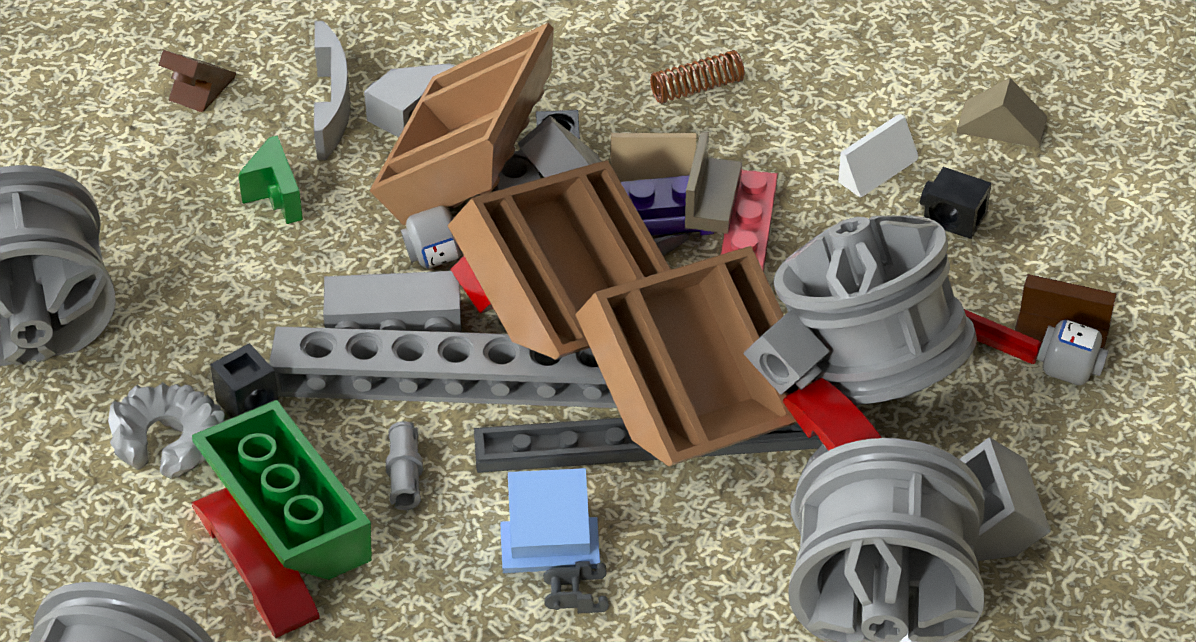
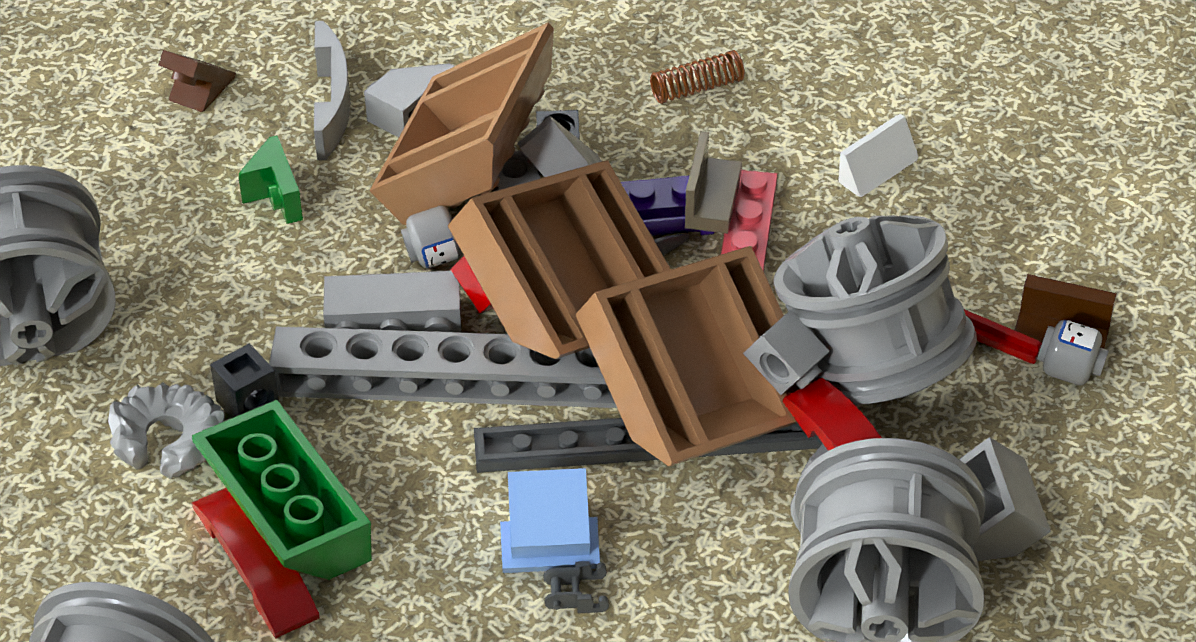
light grey pin [385,421,423,510] -> none
tan slope [610,133,696,182] -> none
black brick [920,167,991,239] -> none
dark tan slope [957,78,1047,148] -> none

